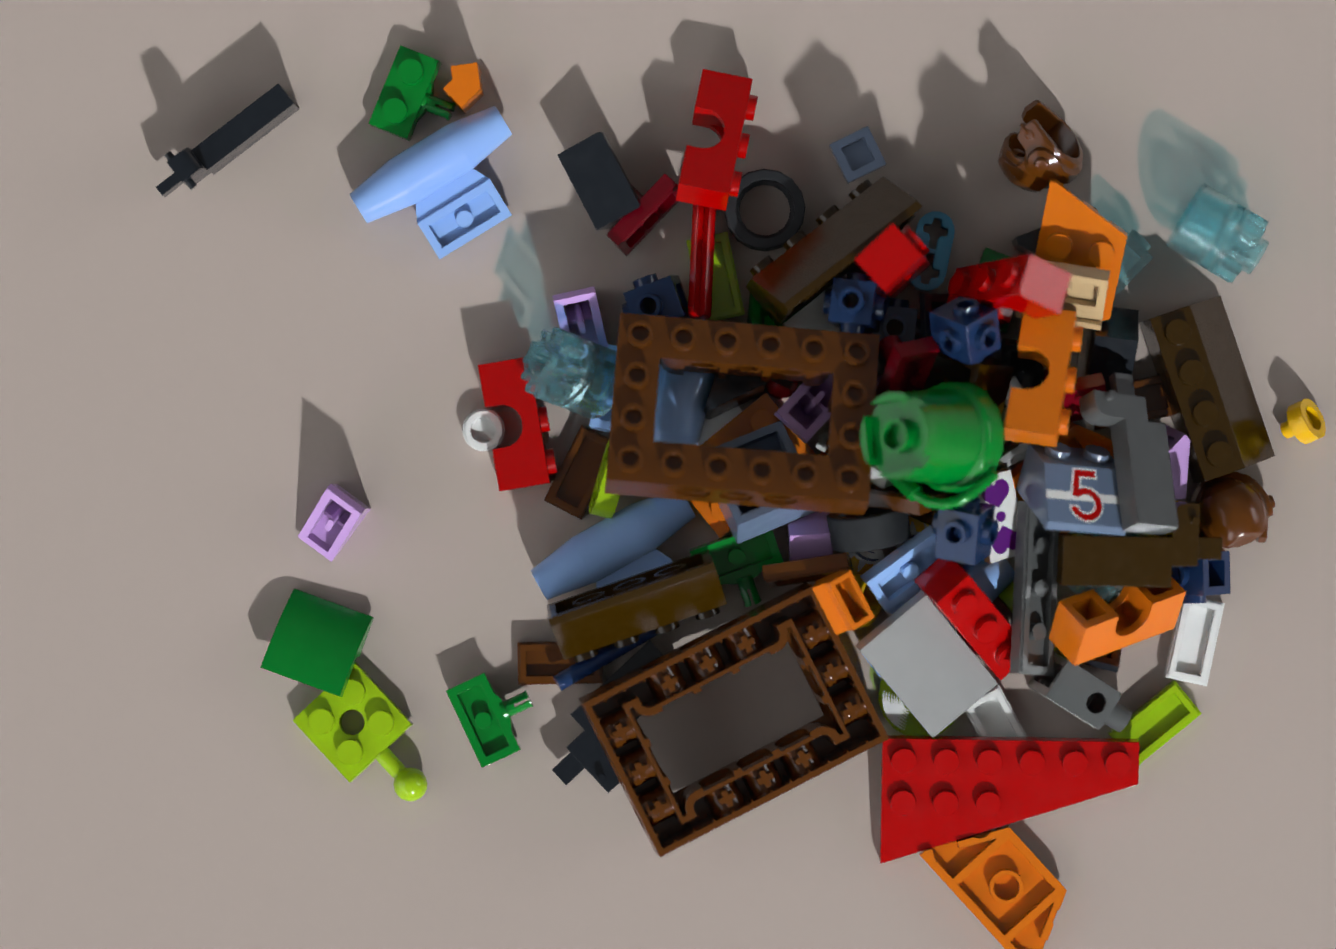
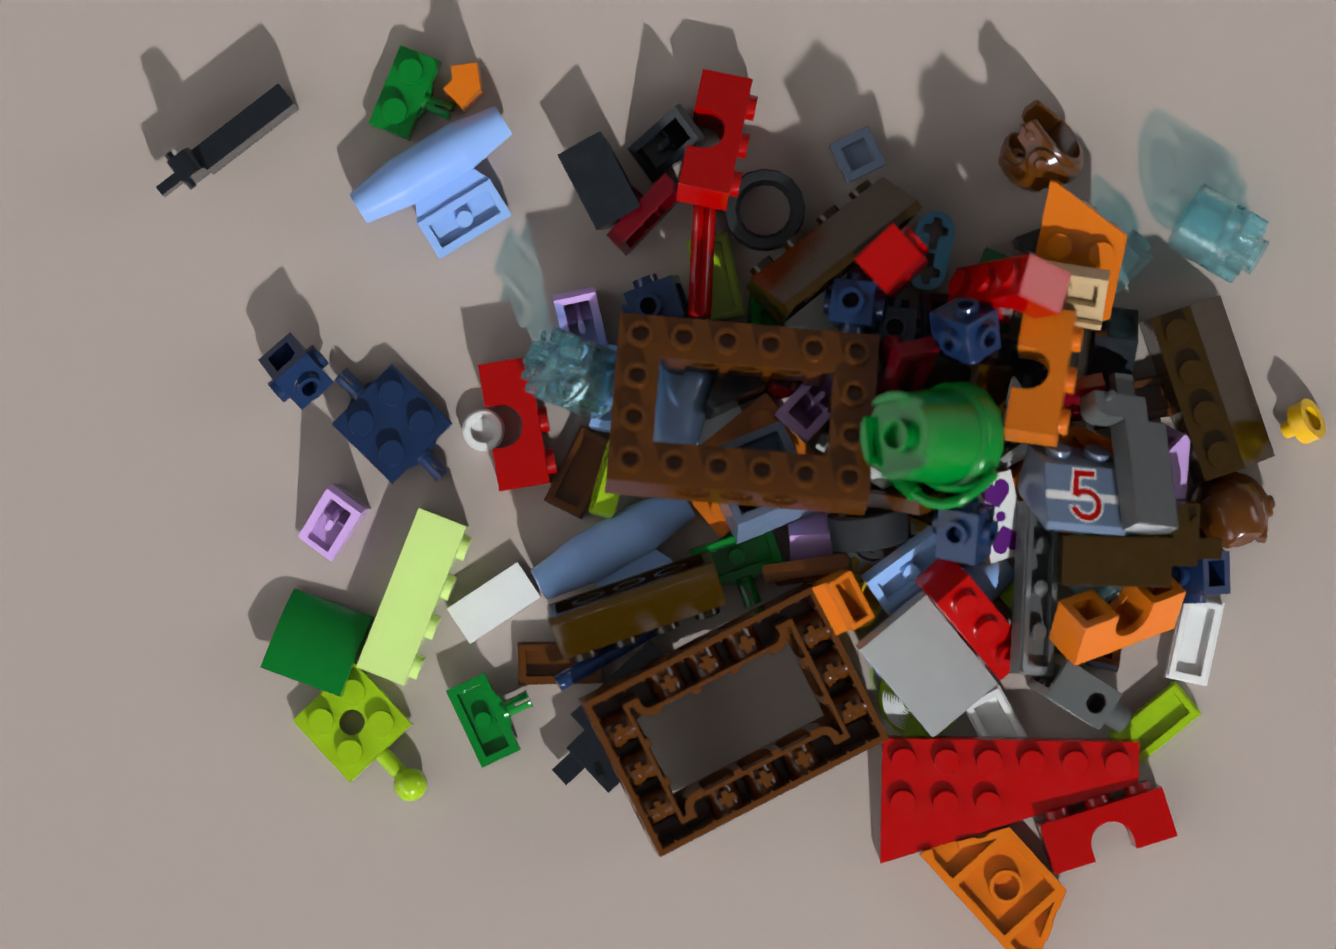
none -> dark blue brick [258,332,334,410]
none -> dark blue plate [332,364,452,485]
none -> yellowish green brick [356,508,473,686]
none -> white tile [447,562,541,644]
none -> black slope [627,103,705,183]
none -> red arch [1036,780,1178,875]

